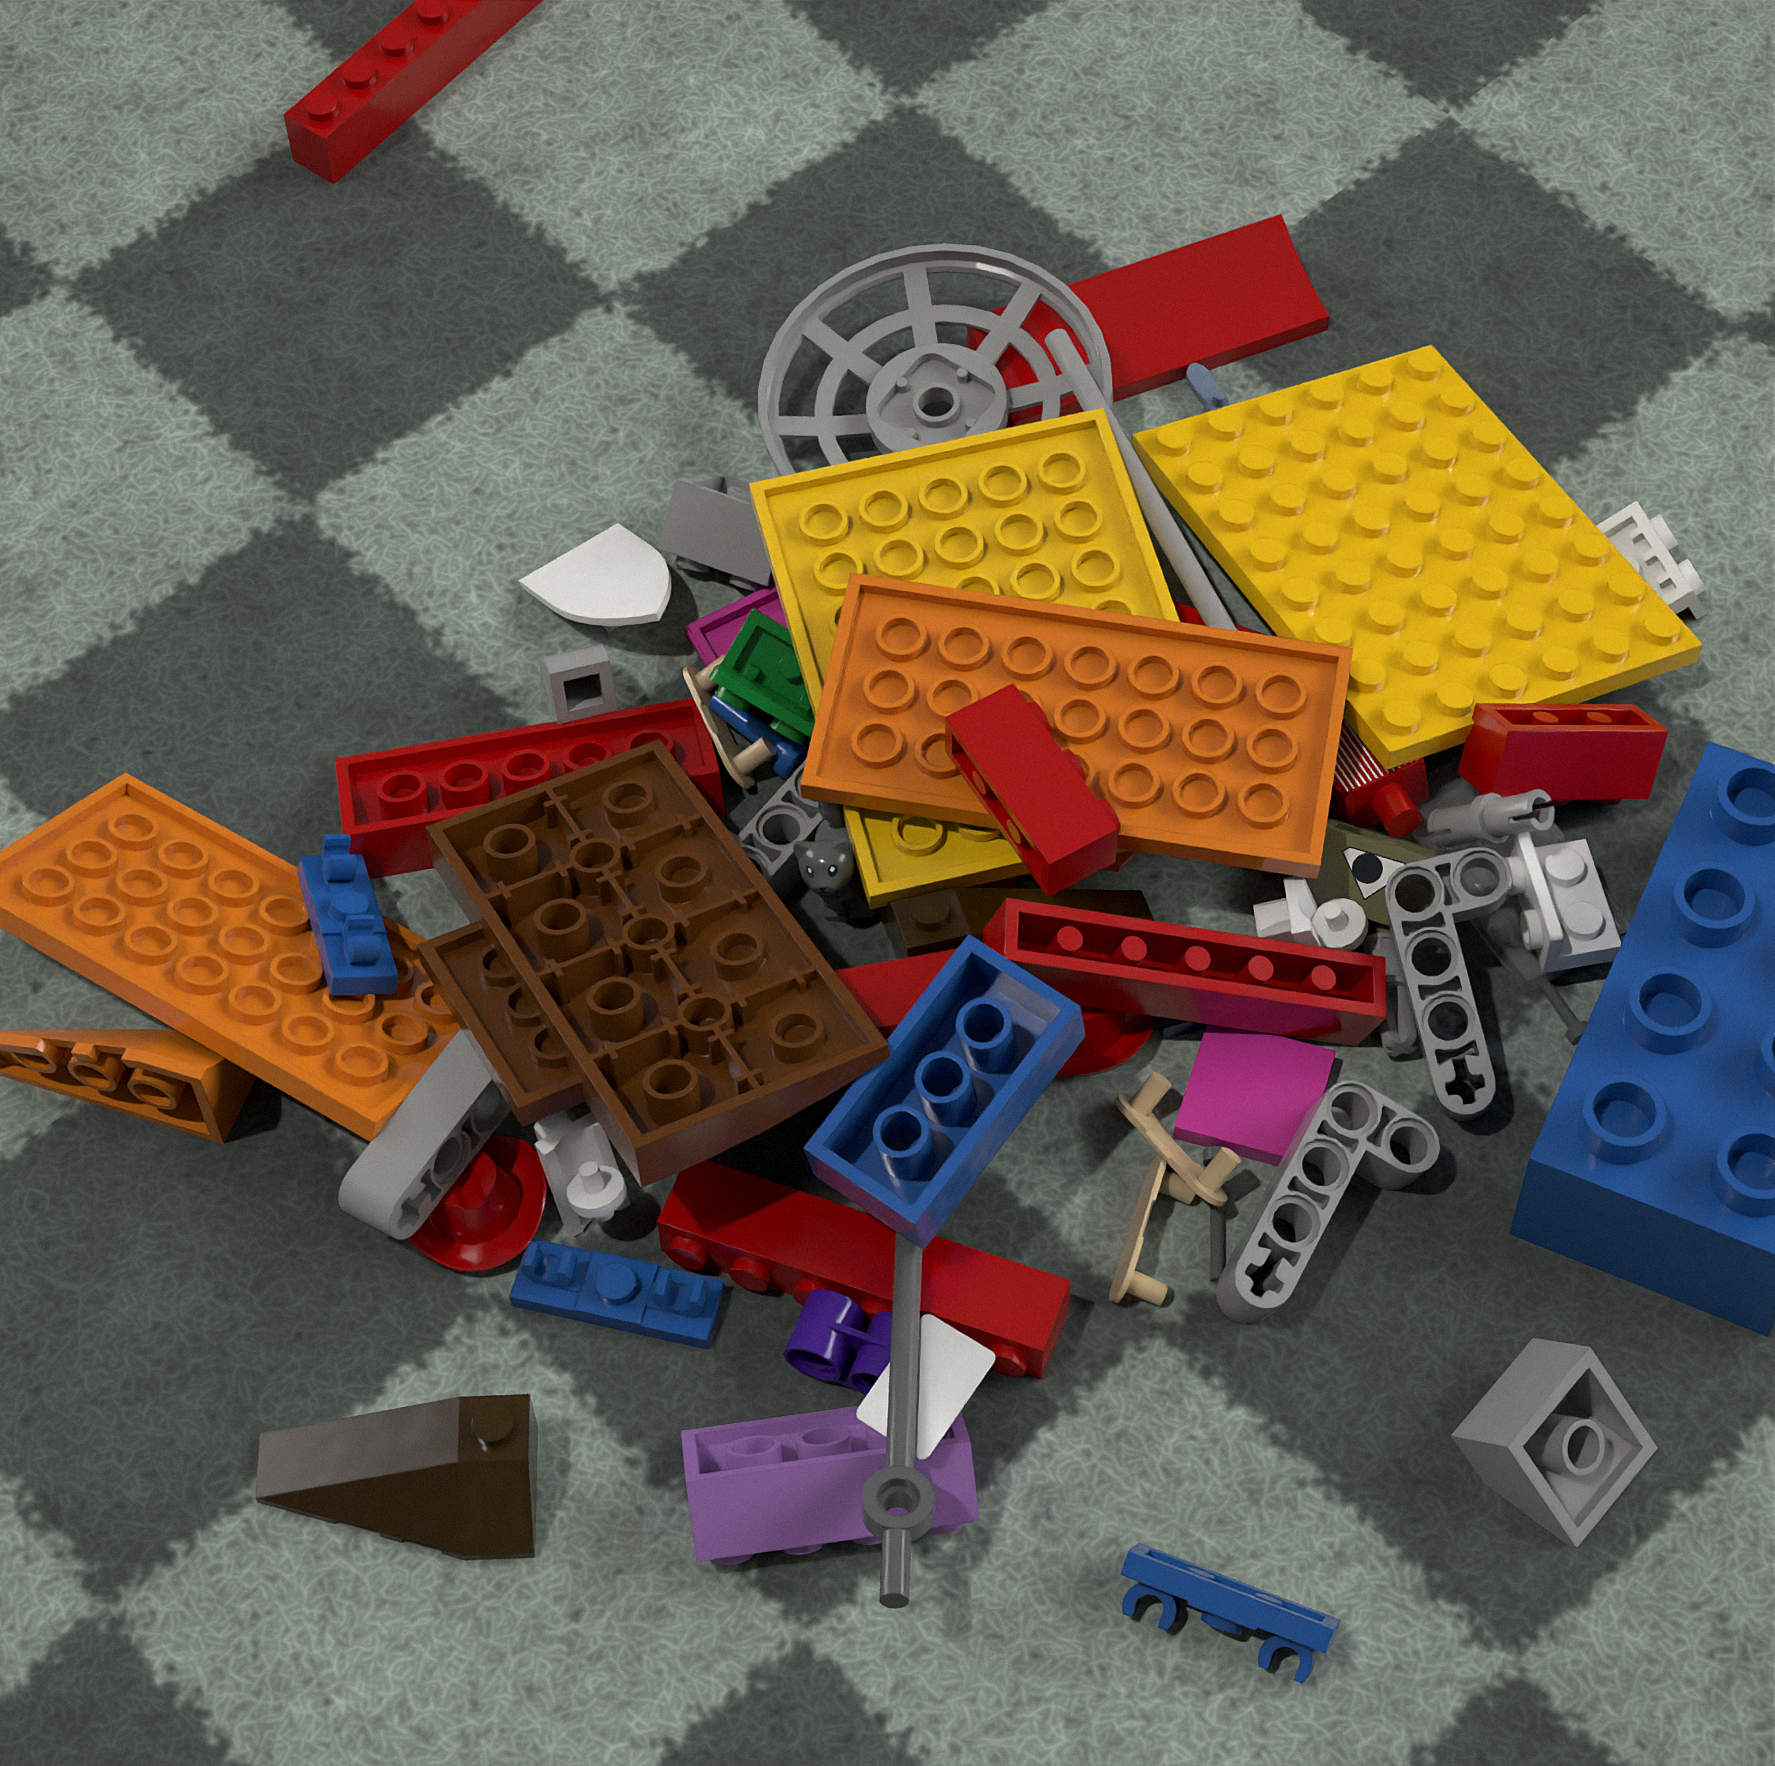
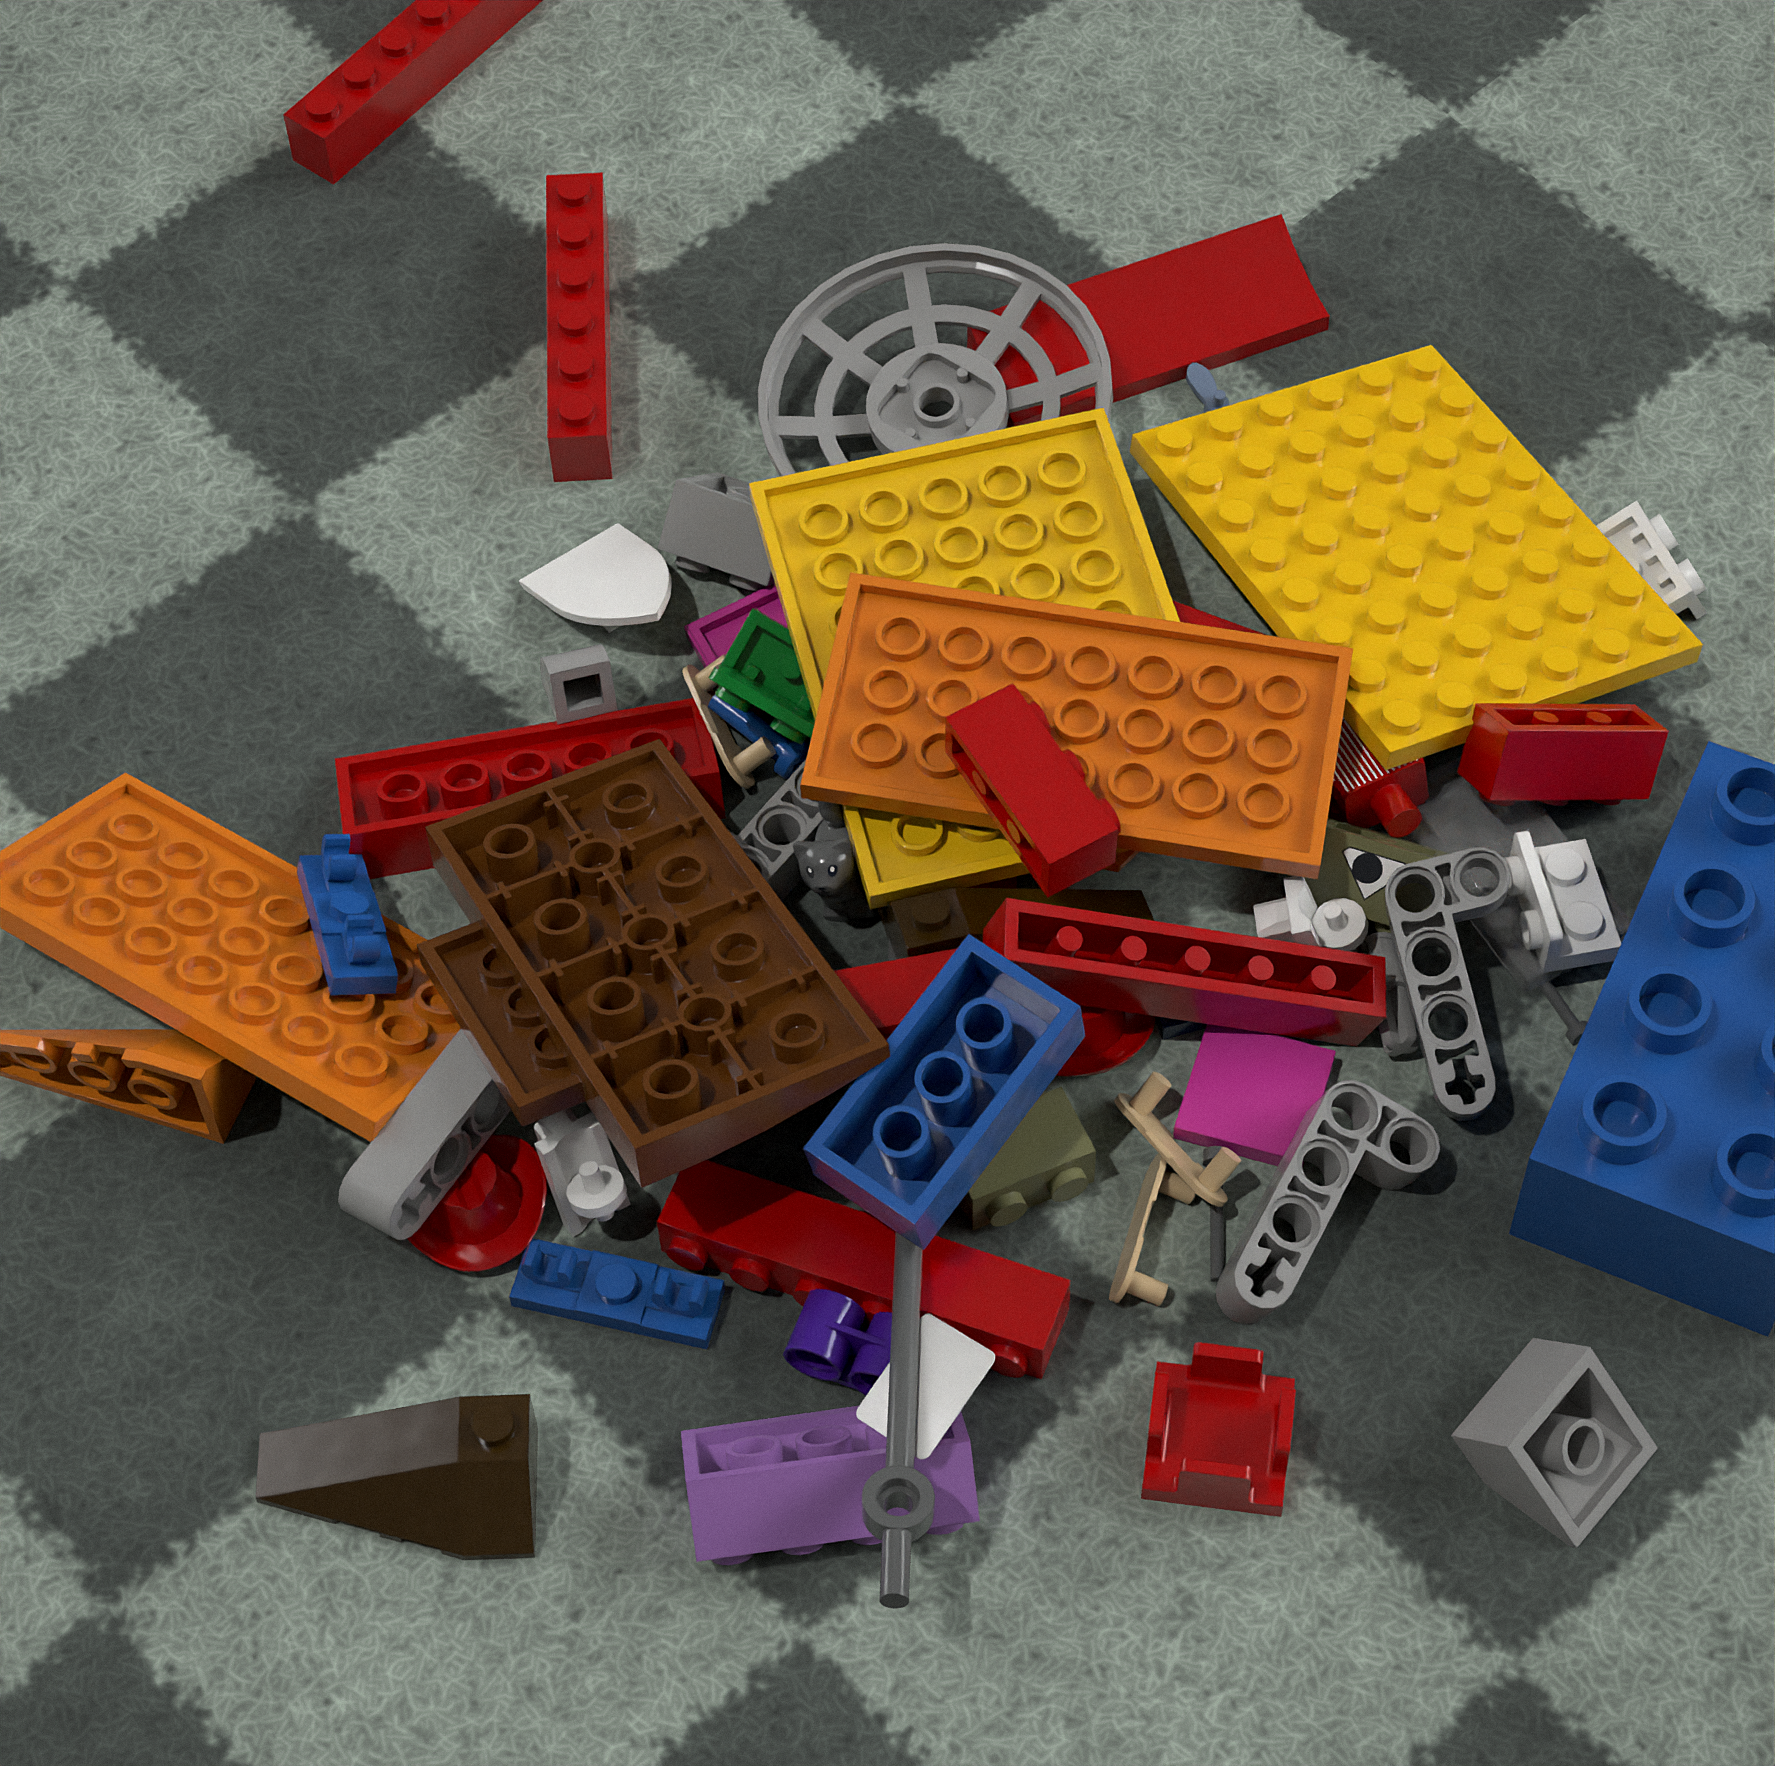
light grey piece [1045,329,1237,631] -> none
blue plate [1120,1543,1341,1683] -> none
light grey pin [1427,789,1554,849] -> none
none -> red brick [546,172,613,482]
none -> olive brick [959,1086,1096,1230]
none -> red panel [1141,1342,1296,1517]

